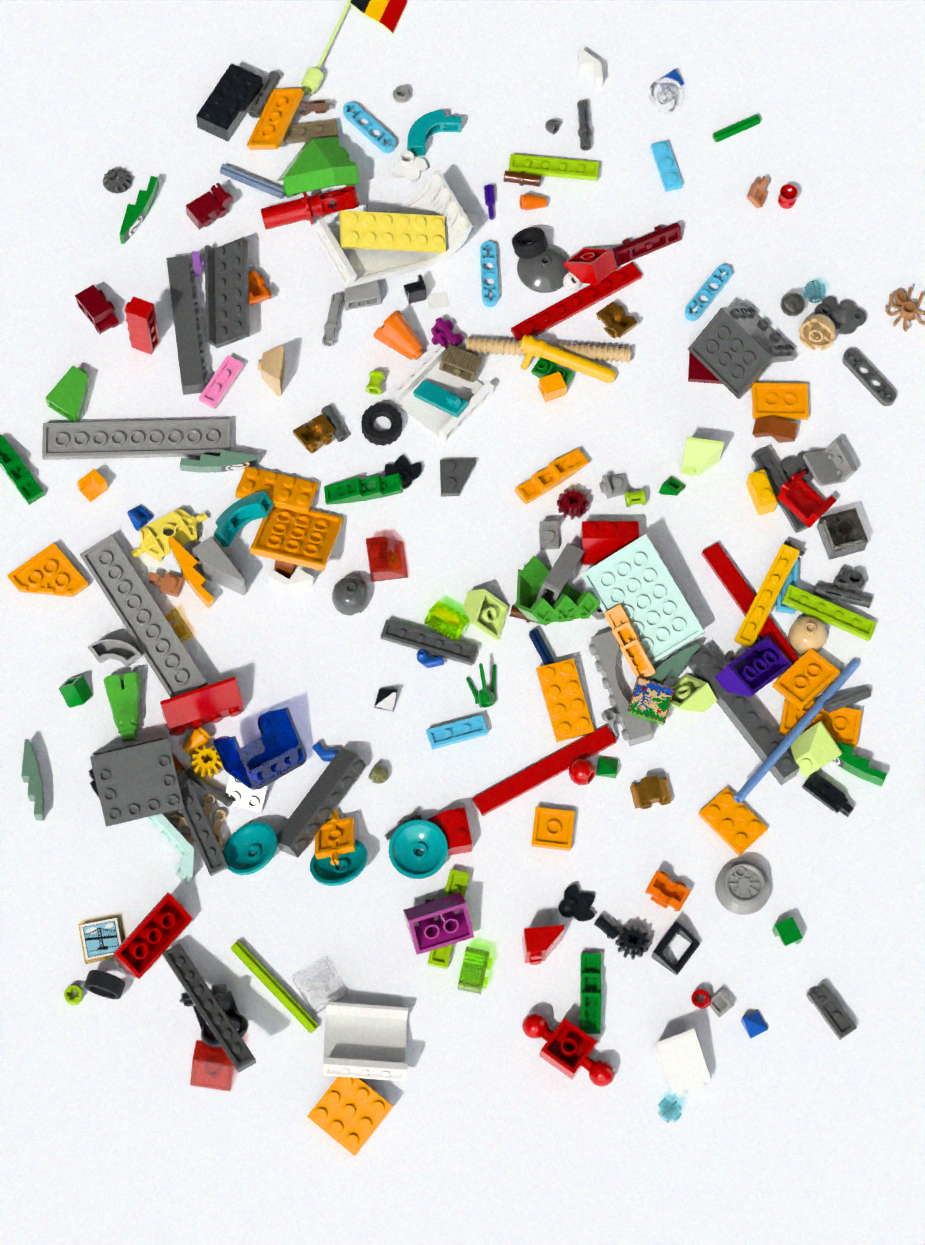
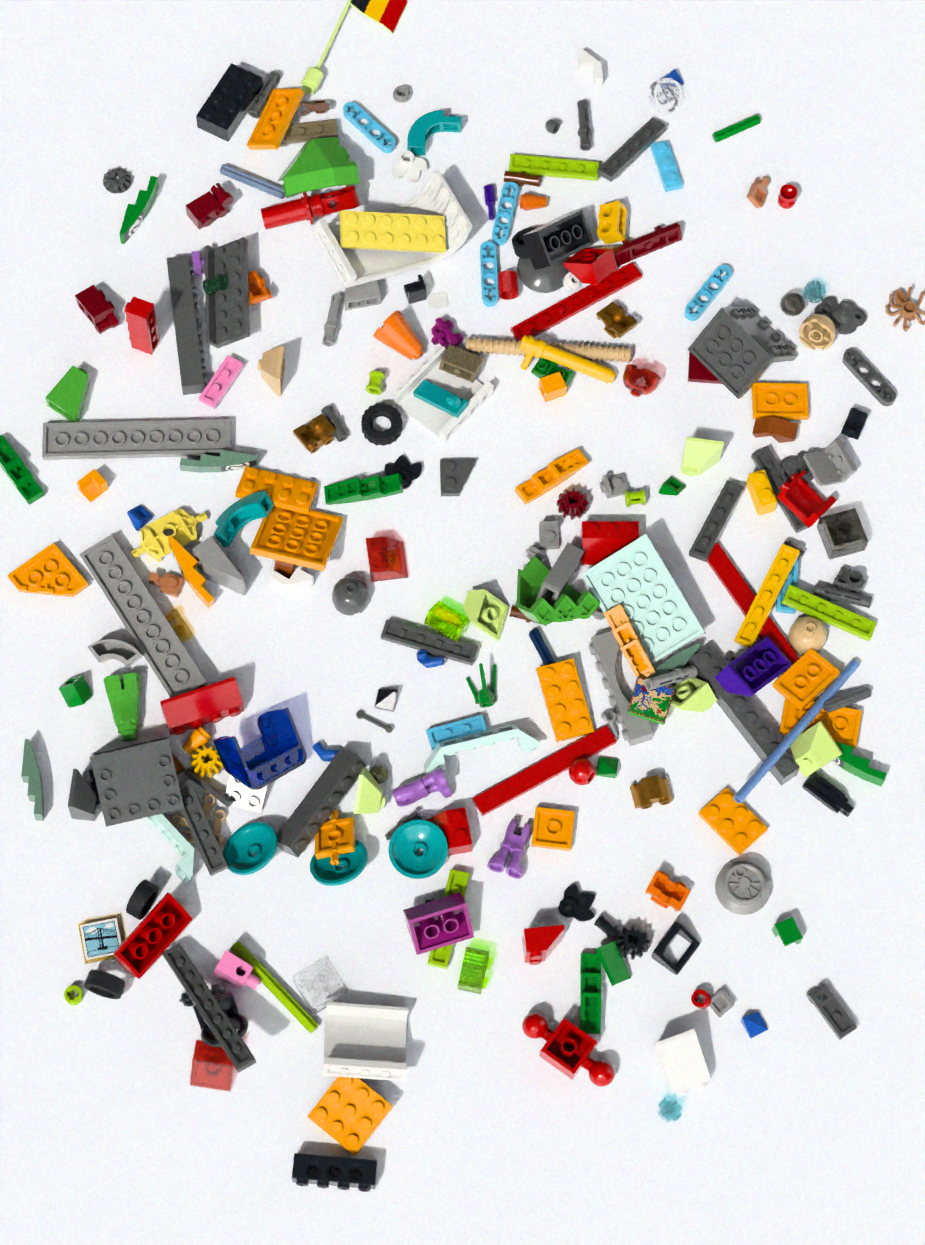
none -> dark grey slope [68,768,101,821]
none -> black tyre [126,879,159,920]
none -> clear green bush [203,274,227,296]
none -> bright pink torso [212,950,261,990]
none -> black brick [292,1153,377,1192]
none -> yellowish green slope [354,767,386,814]
none -> dark grey hinge [356,710,393,733]
none -> medium lavender piece [393,767,452,807]
none -> light aqua slope [424,724,541,774]
none -> medium lavender piece [487,819,531,879]
none -> medium azure beam [492,182,518,245]
none -> red piece [498,270,519,300]
none -> black brick [522,210,594,270]
none -> light grey plate [526,546,544,561]
none -> green tile [596,941,631,986]
none -> dark grey plate [597,117,666,182]
none -> yellow brick [597,200,628,245]
none -> clear red cylinder [623,364,661,397]
none -> light grey pin [644,665,698,691]
none -> dark grey plate [689,480,744,562]
none -> black bracket [841,408,868,440]

